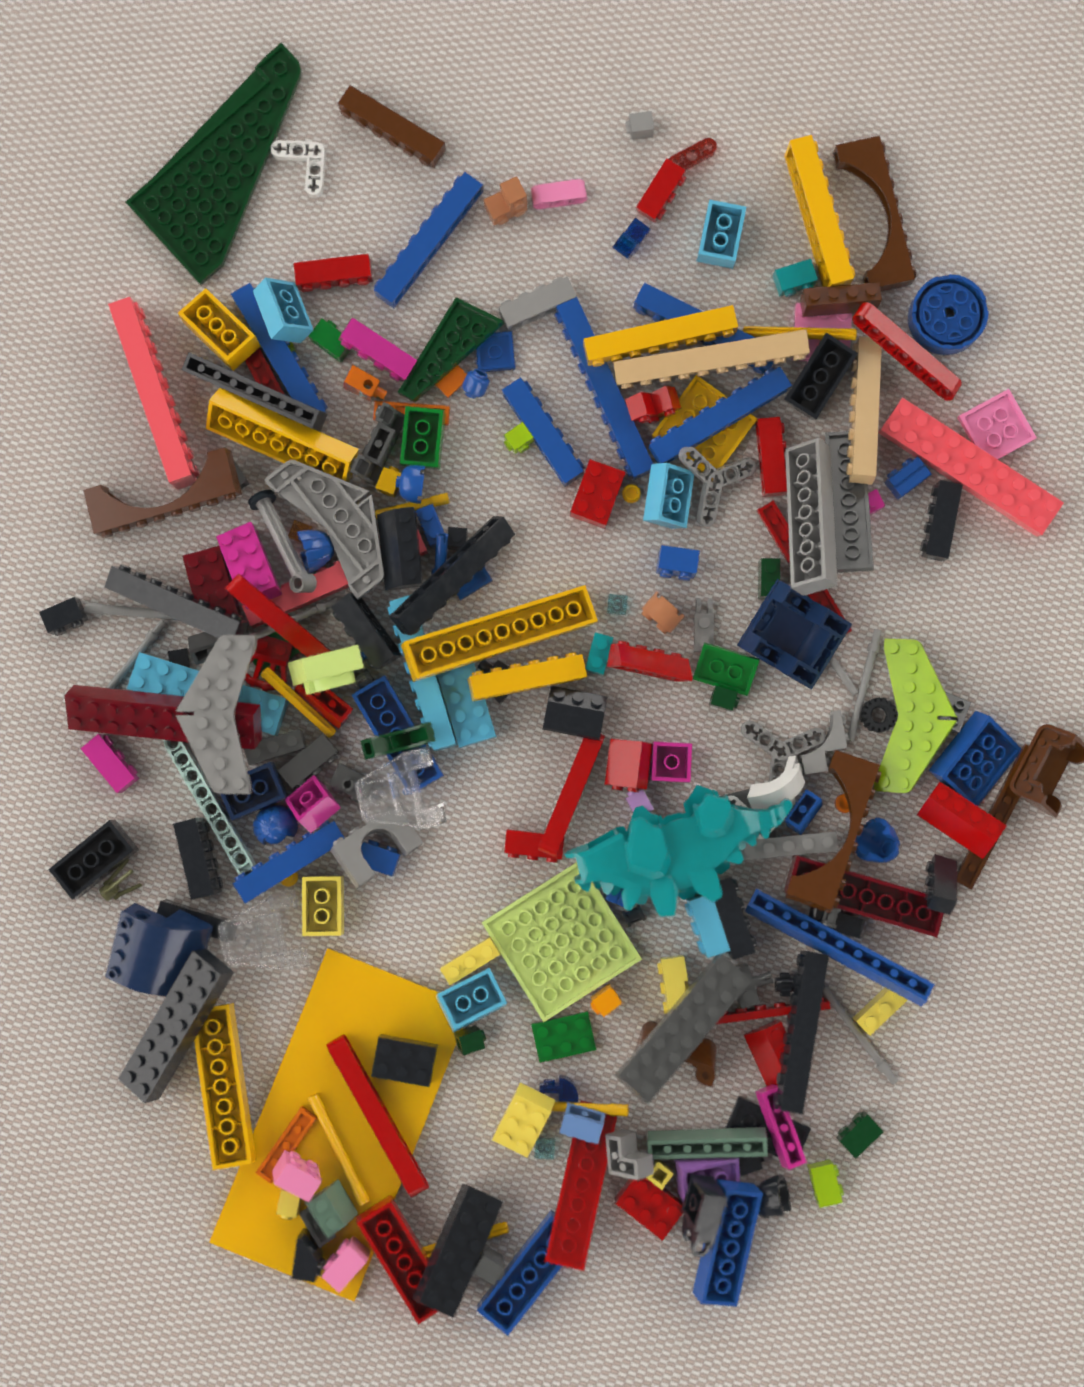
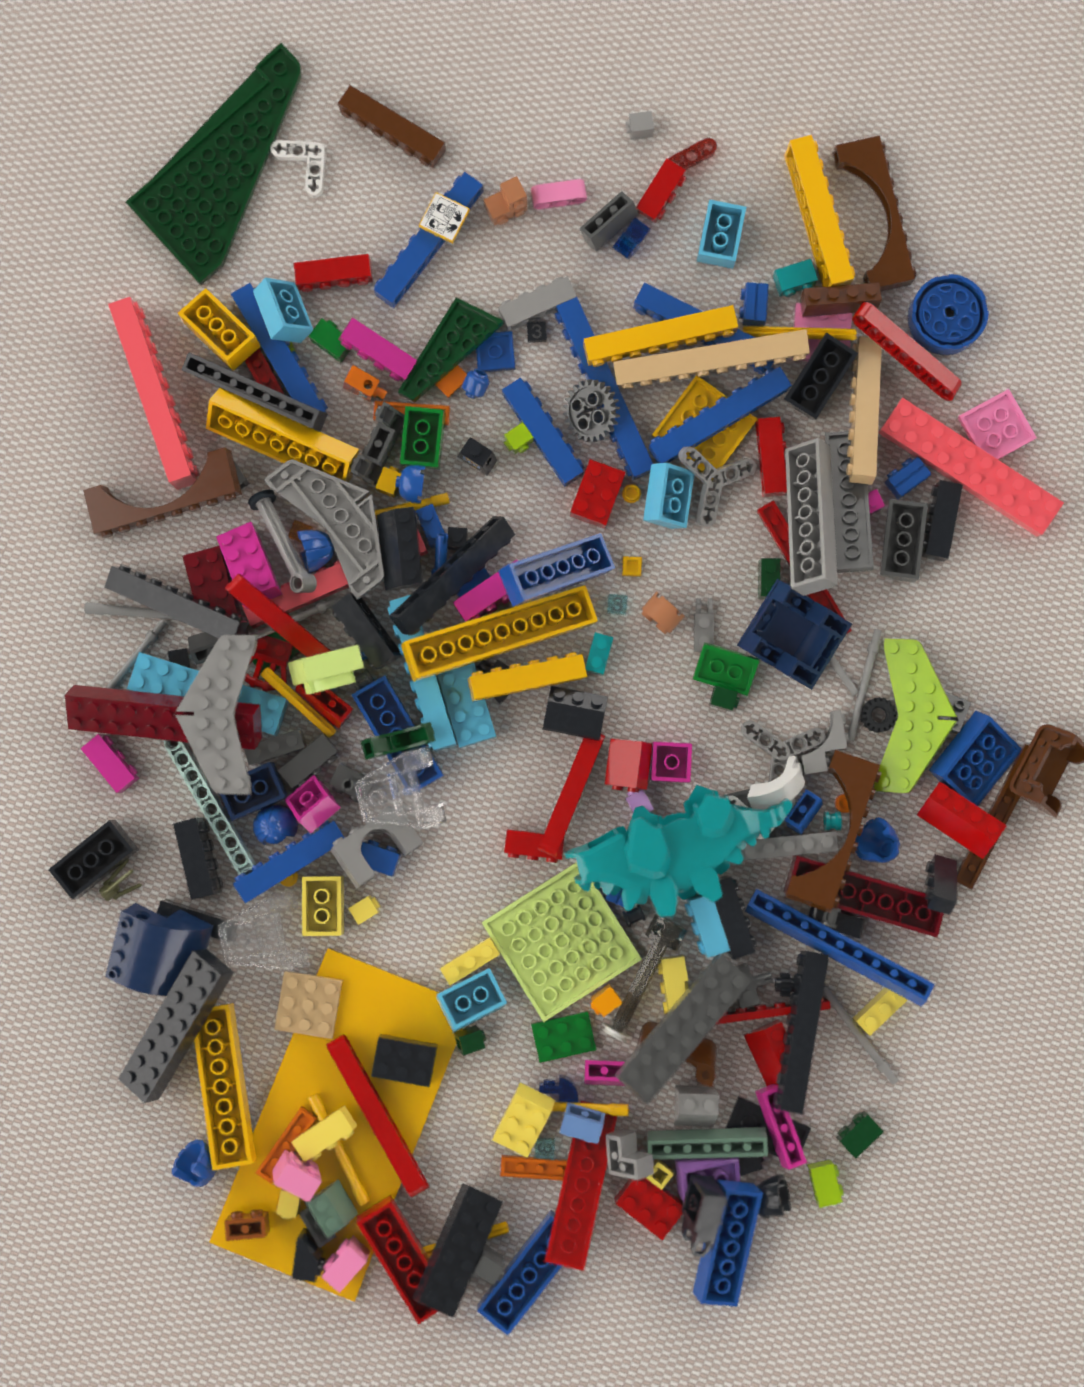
black brick [39,597,88,636] -> none
red slope [607,641,693,682] -> none
red brick [625,386,682,424] -> none
blue brick [656,545,700,581] -> none
none -> blue hair [172,1139,217,1187]
none -> dark orange brick [224,1209,270,1241]
none -> tan plate [274,971,343,1039]
none -> light yellow brick [292,1105,357,1162]
none -> light yellow brick [348,895,381,925]
none -> tile [419,192,470,244]
none -> dark pink brick [453,559,518,622]
none -> black torso [457,437,498,476]
none -> blue brick [498,533,615,607]
none -> orange tile [500,1155,567,1181]
none -> black tile [527,322,547,343]
none -> dark grey gear [563,379,620,442]
none -> dark grey brick [579,191,639,252]
none -> dark pink brick [584,1060,625,1086]
none -> clear smoke piece [601,914,688,1043]
none -> yellow tile [622,556,642,577]
none -> light grey slope [674,1085,719,1127]
none -> blue brick [739,282,769,326]
none -> teal wheel [823,811,842,831]
none -> dark grey slope [880,499,928,583]

